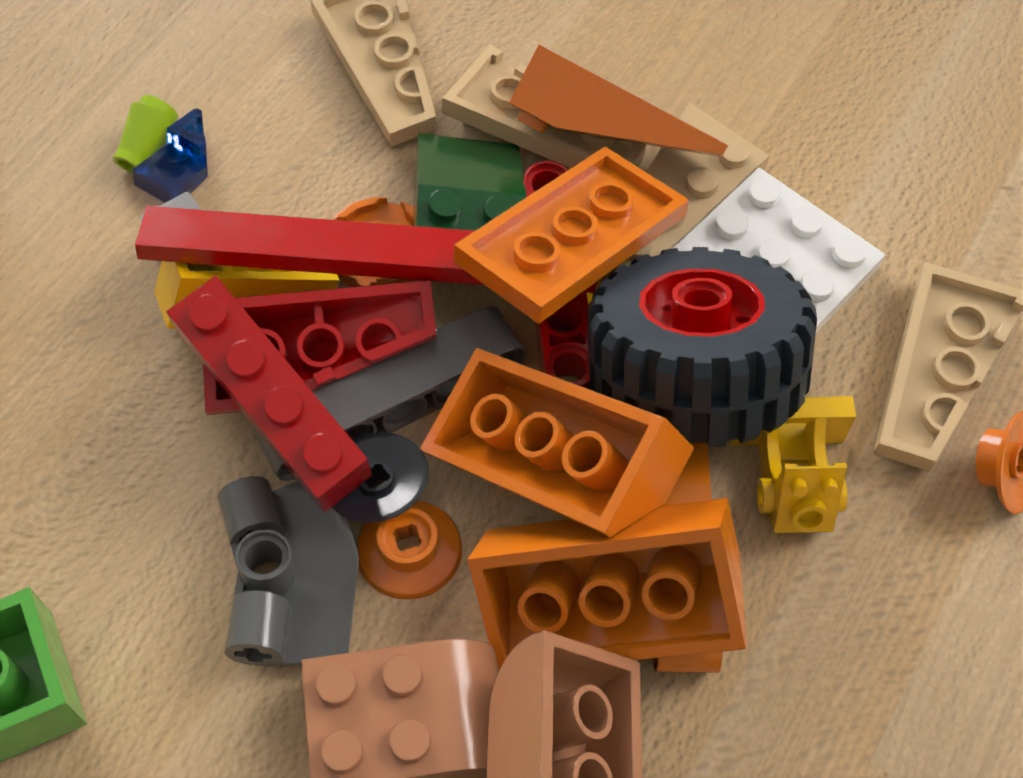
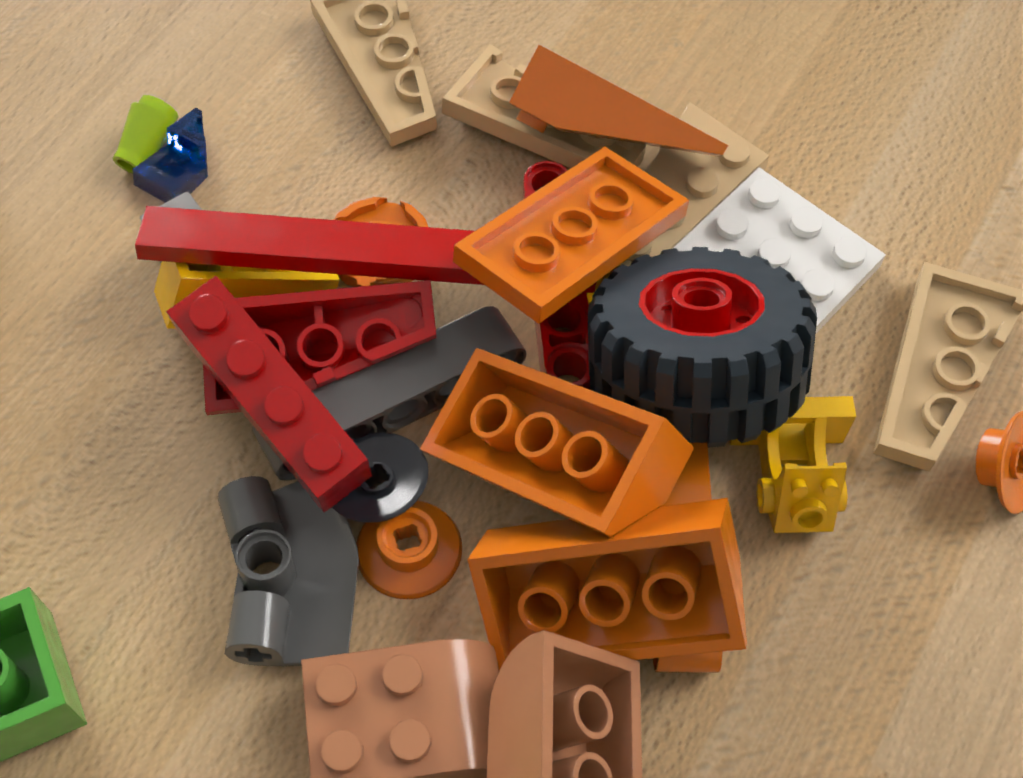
dark green slope [412,133,526,231] -> none

